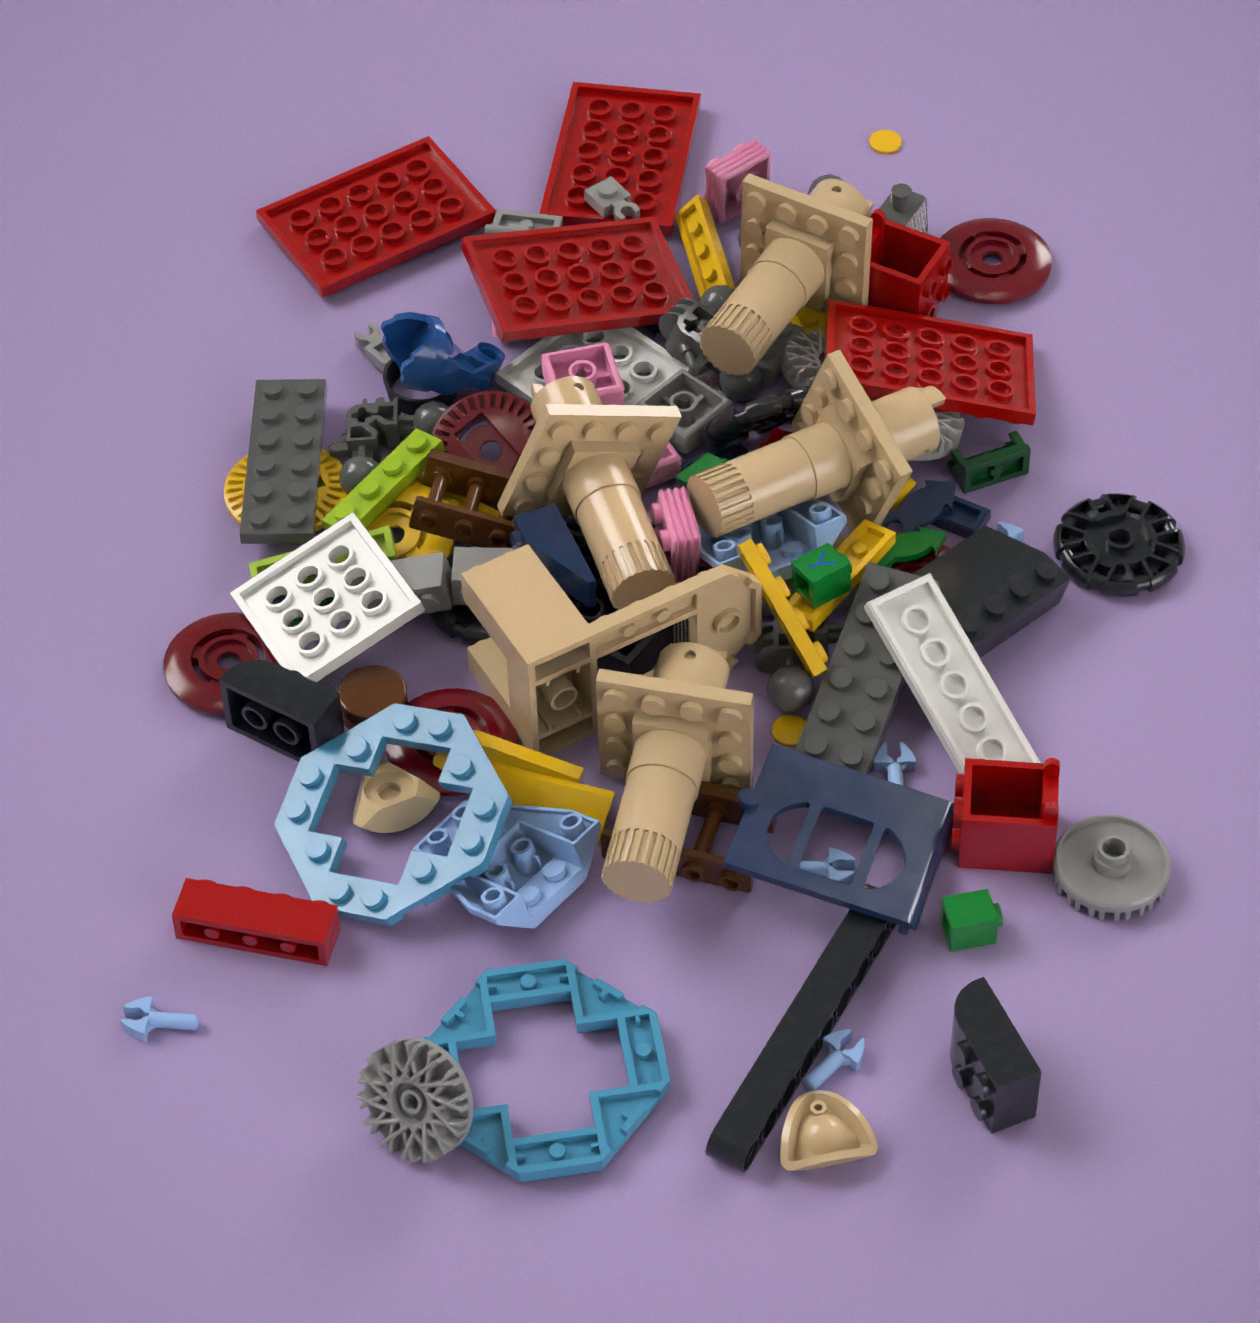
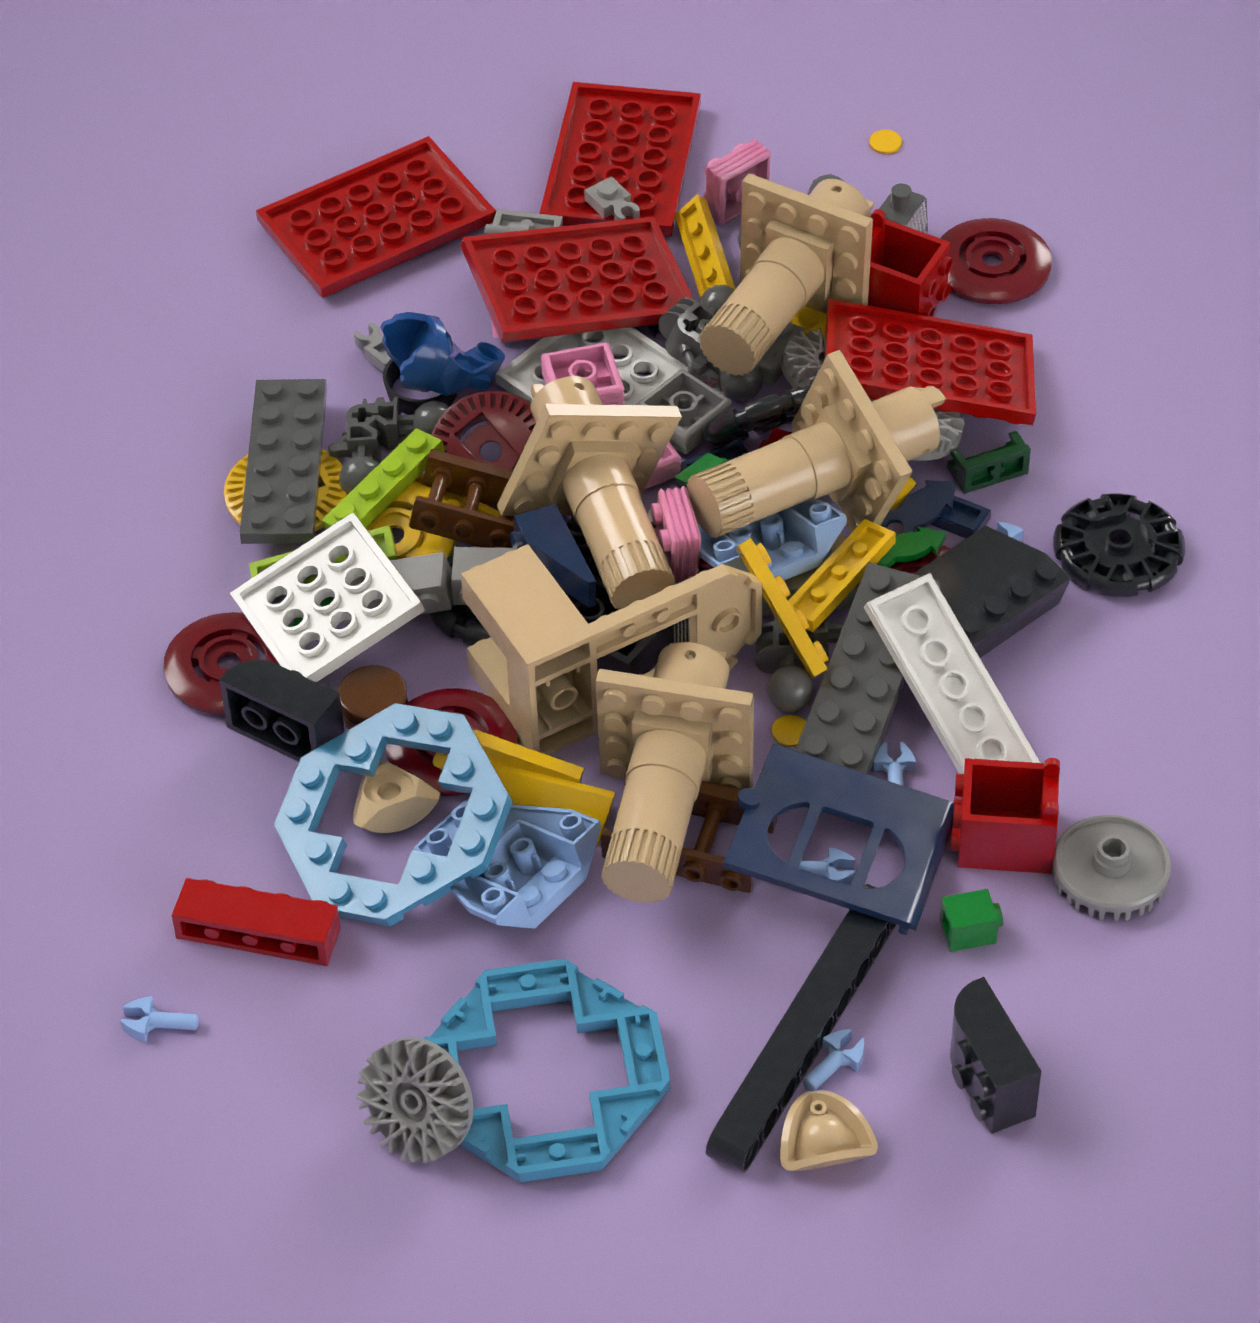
green brick [791,543,852,609] -> none

